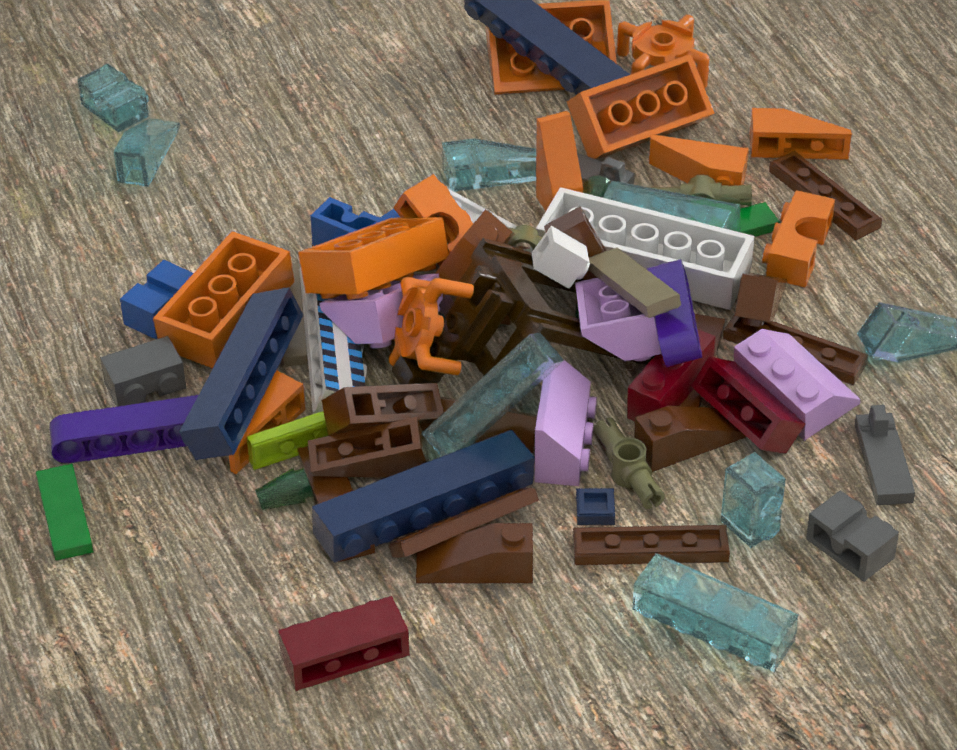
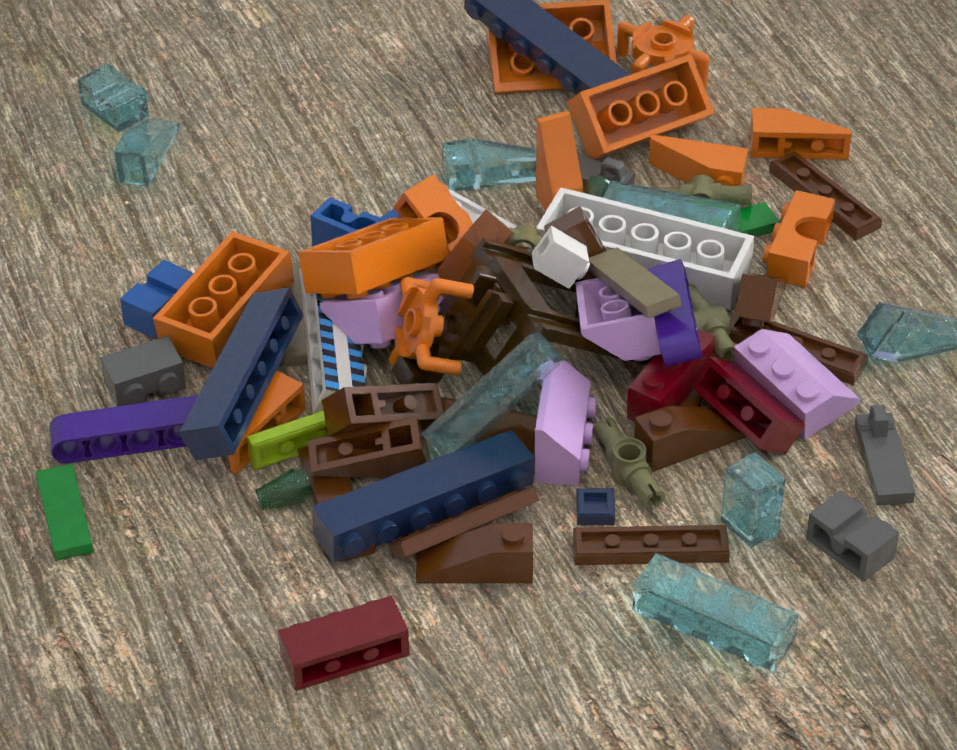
none -> olive pin [689,284,735,361]

